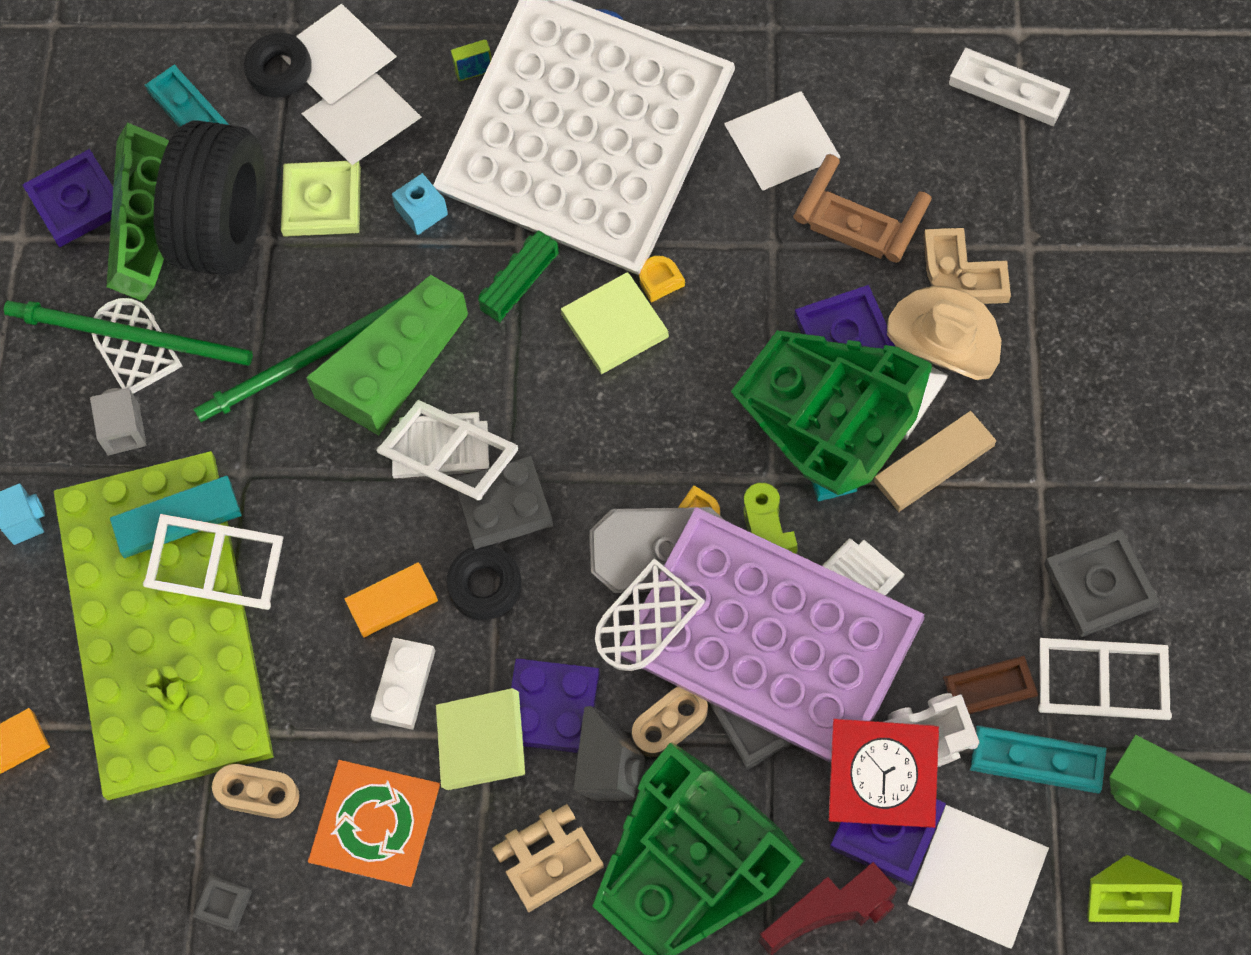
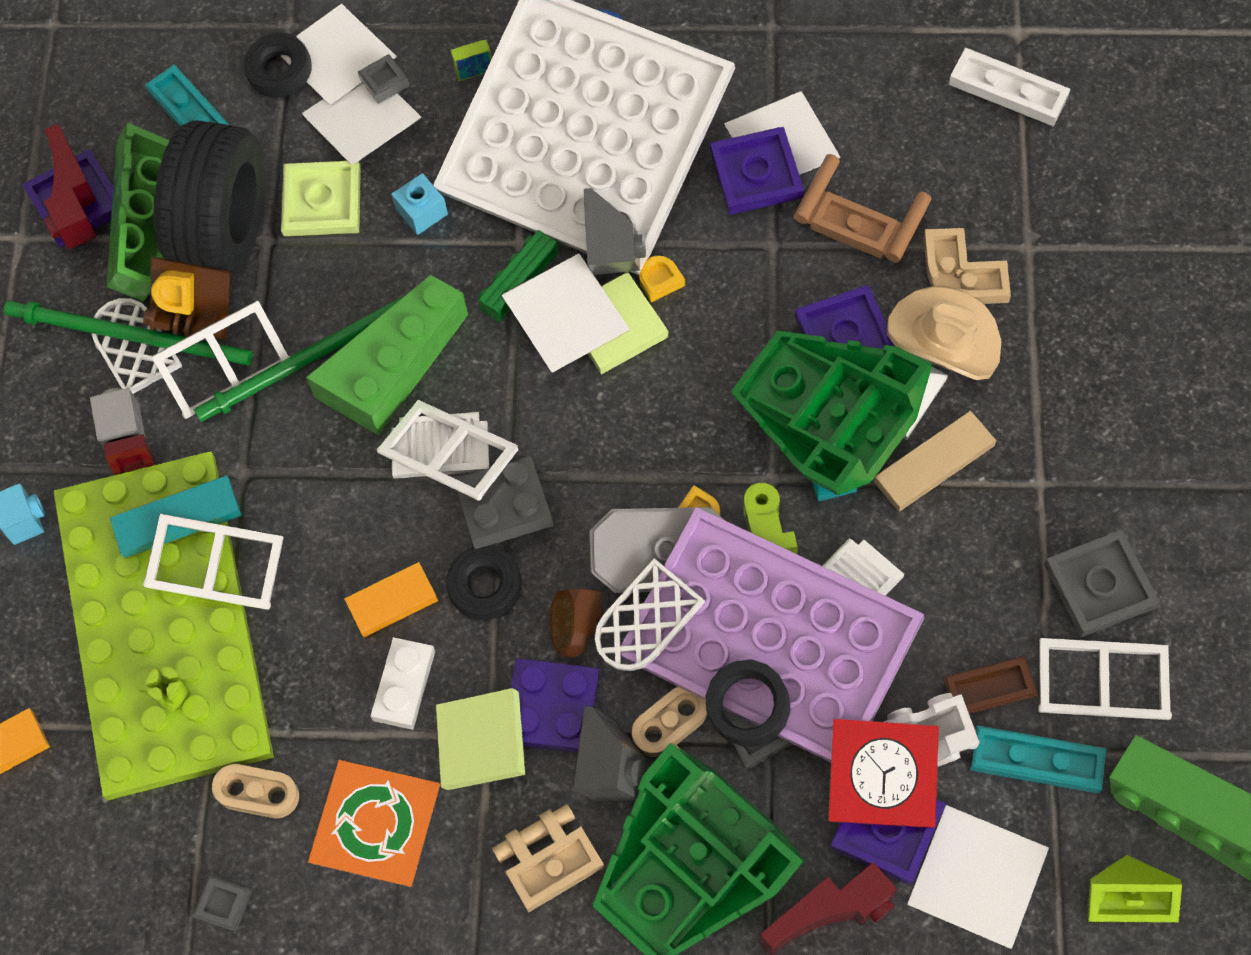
none -> dark red slope [44,124,97,250]
none -> dark red plate [104,434,156,475]
none -> reddish brown hinge [143,256,231,340]
none -> yellow tile [151,270,194,315]
none -> white window [151,300,290,419]
none -> dark grey tile [358,54,410,104]
none -> white sticker [502,254,630,373]
none -> reddish brown rock [550,588,603,658]
none -> dark grey slope [583,188,646,275]
none -> black tyre [705,660,791,747]
none -> dark purple plate [710,126,804,215]

